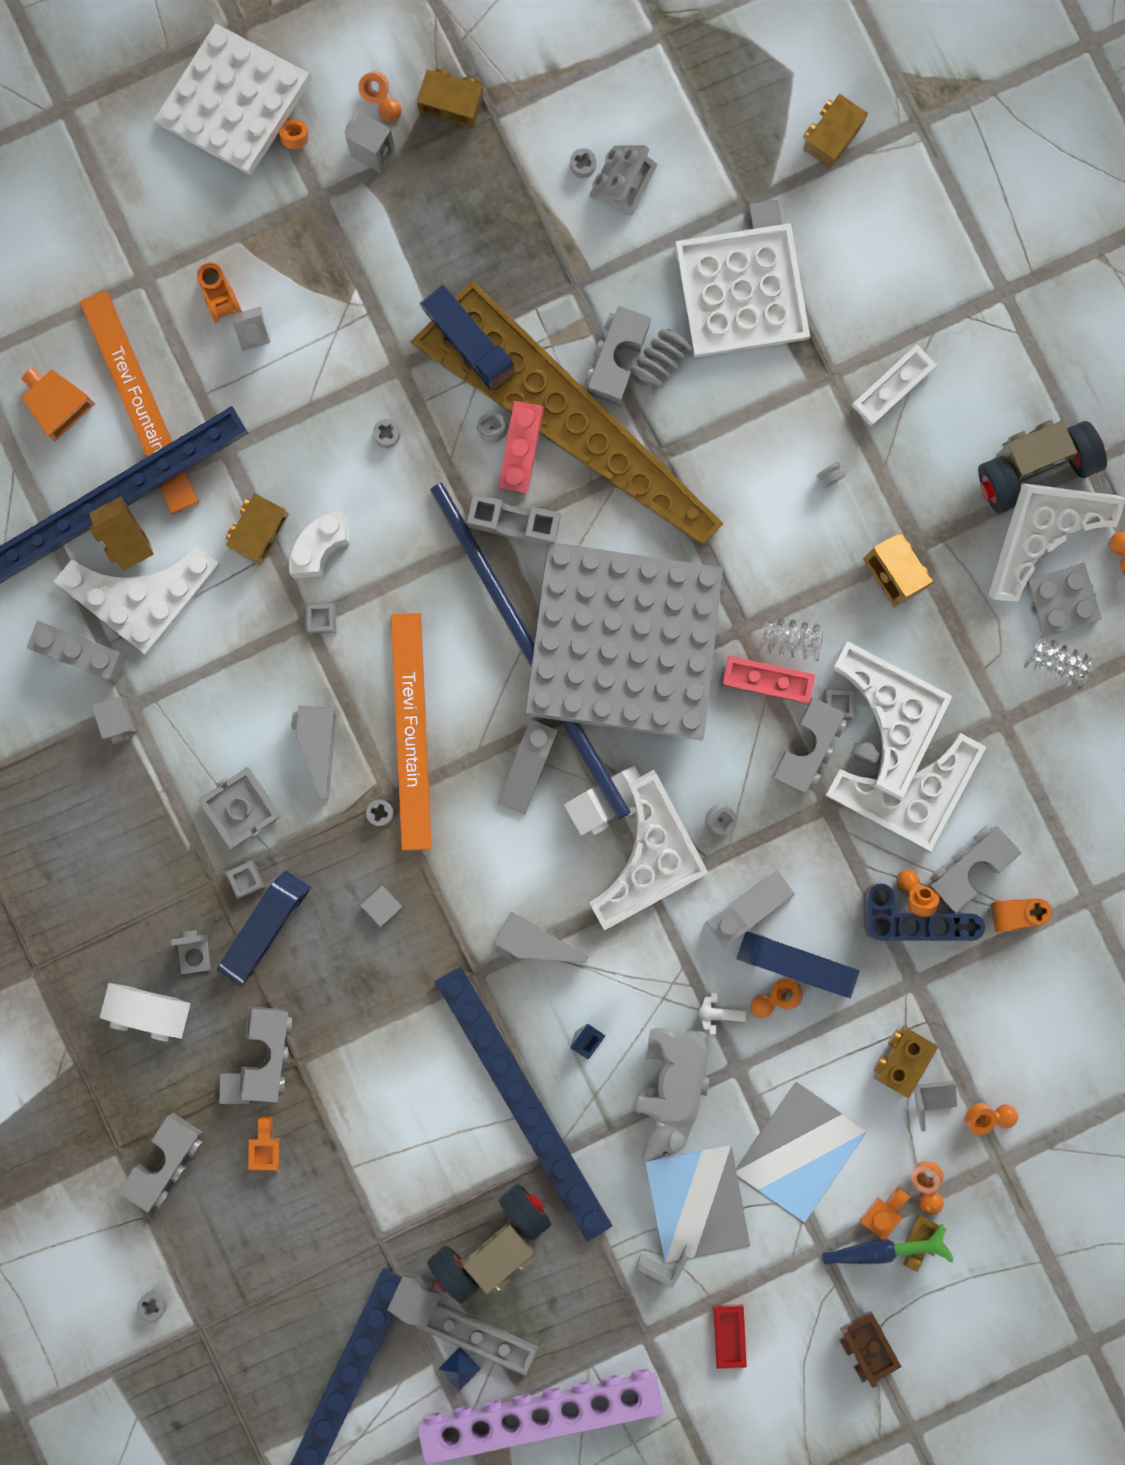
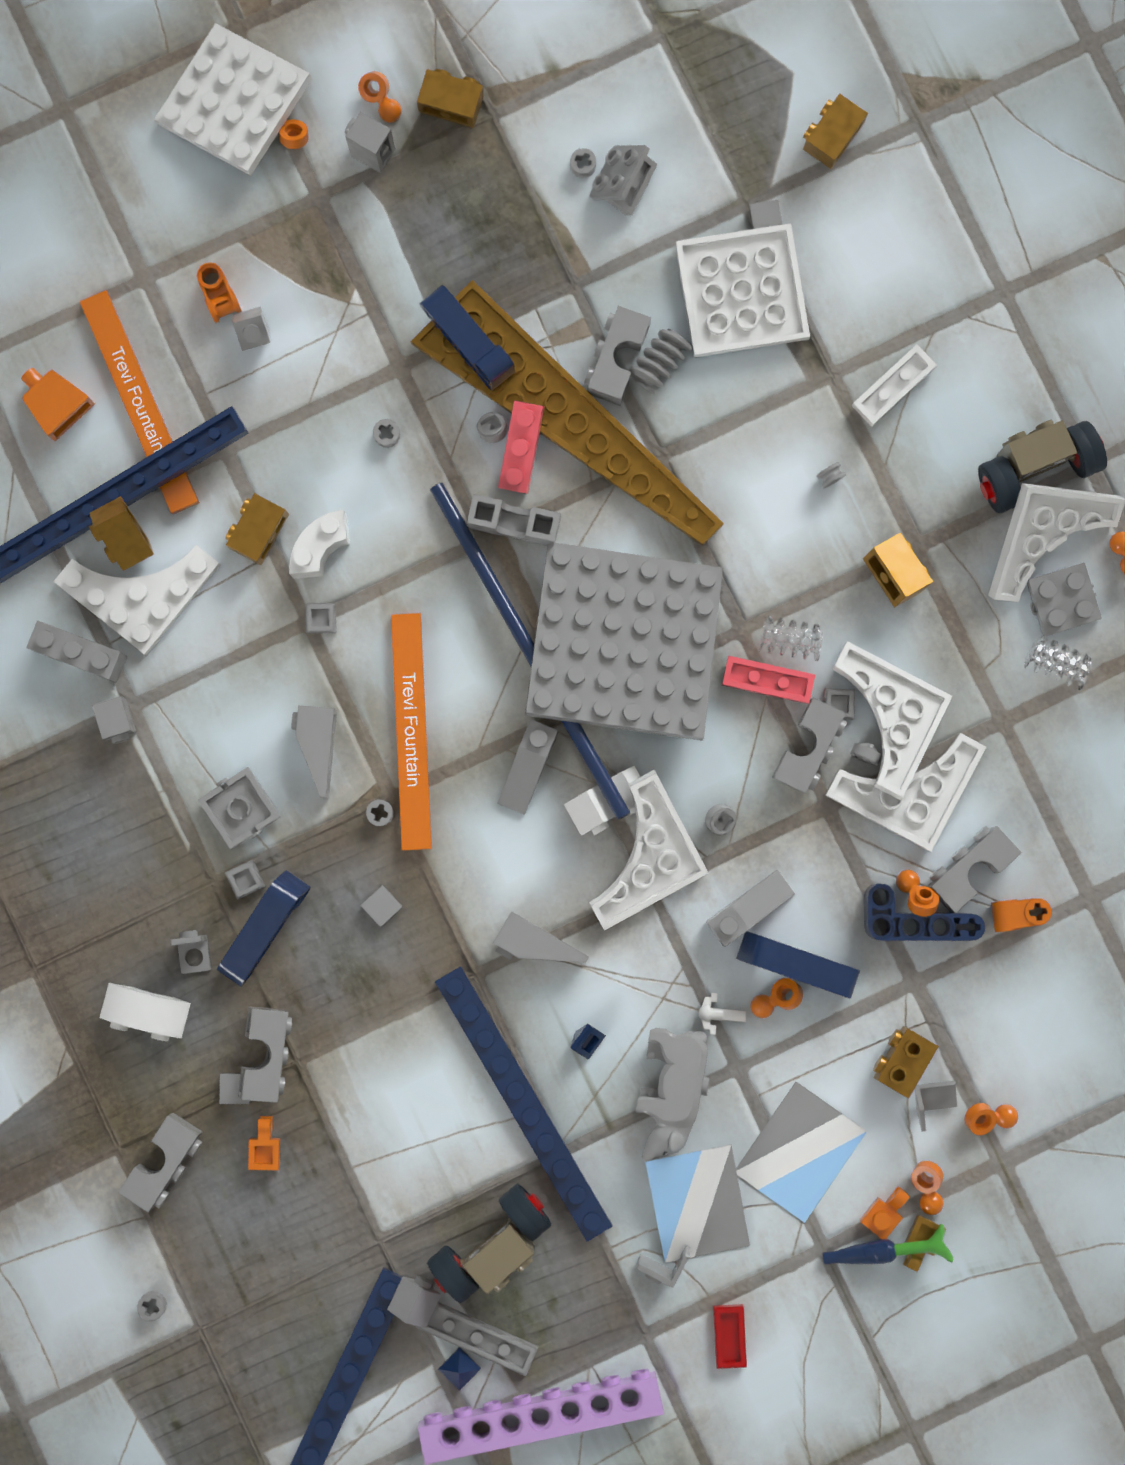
reddish brown bracket [839,1311,902,1388] -> none

